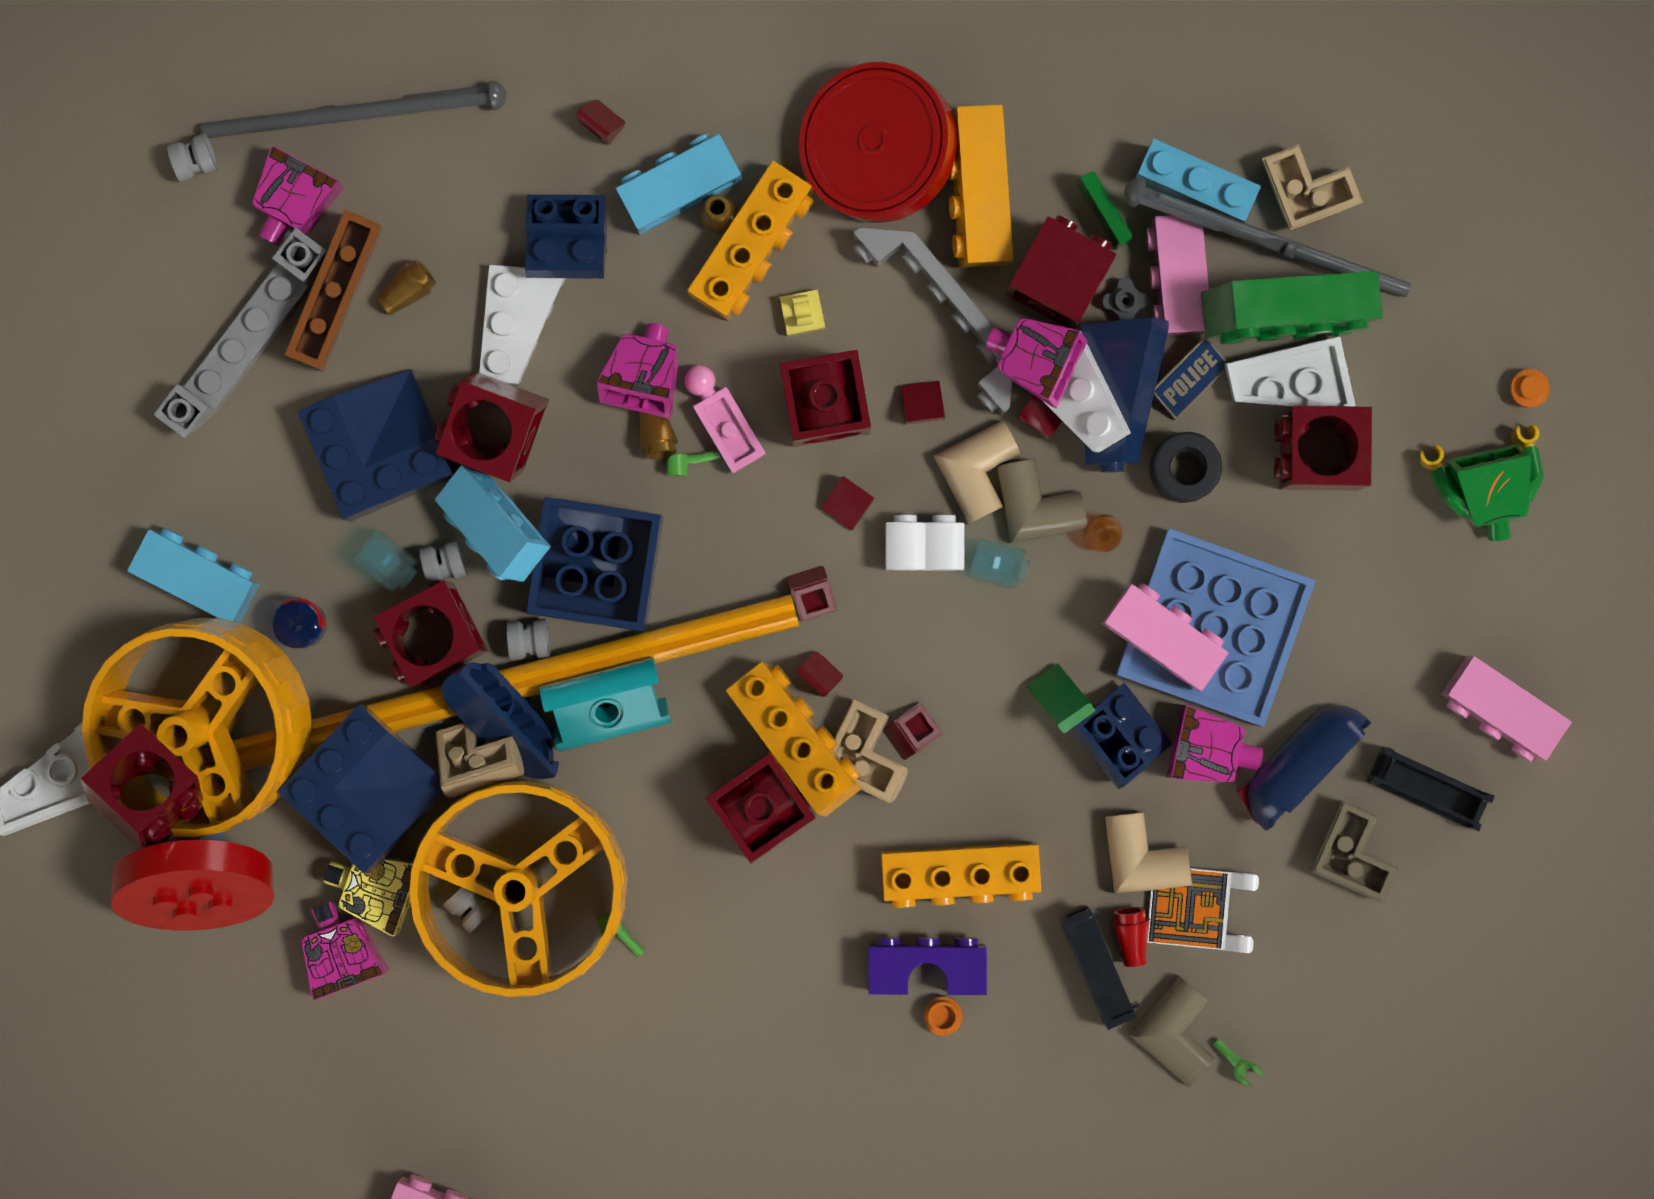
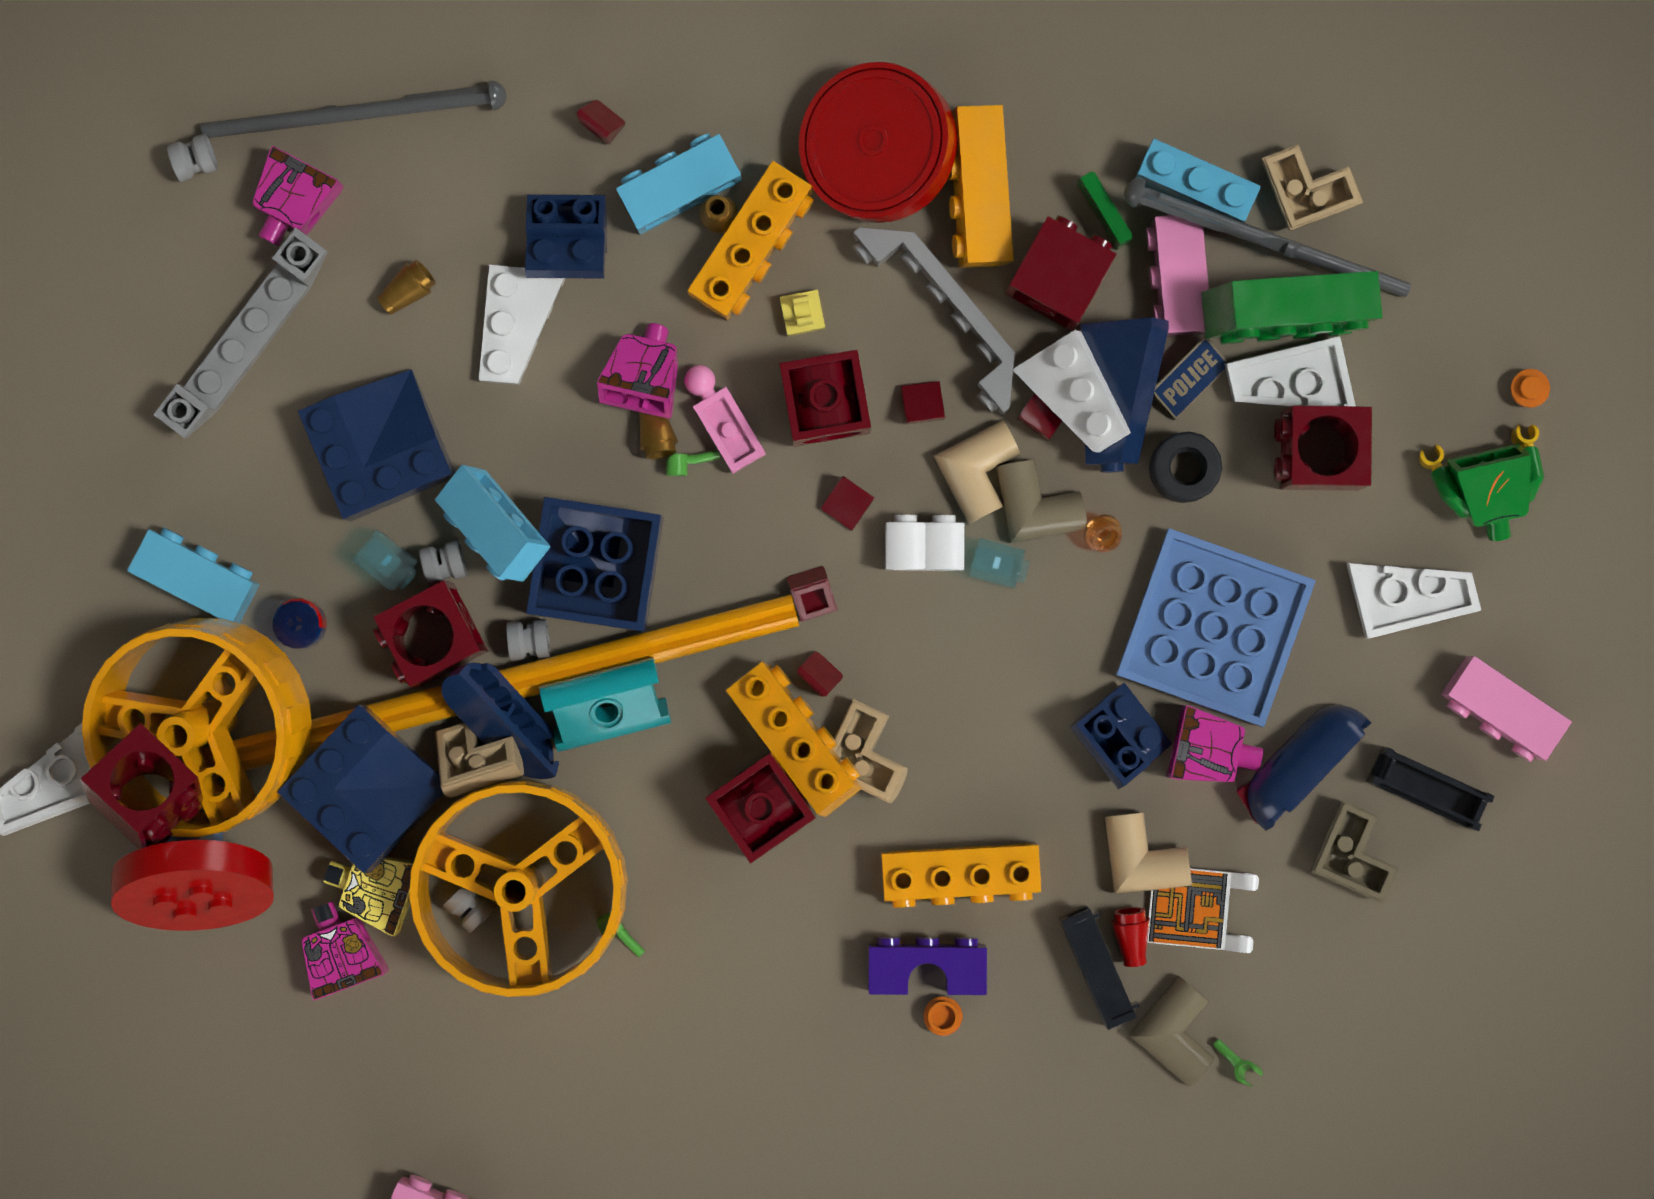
dark orange brick [285,209,382,372] -> none
dark red brick [434,372,549,483] -> none
dark red slope [883,702,943,760] -> none
dark pink torso [986,318,1088,408] -> none
green tile [1026,664,1095,734] -> none
bright pink brick [1101,583,1229,691] -> none
dark grey plate [1102,278,1149,321] -> none
none -> white wing [1346,563,1482,639]

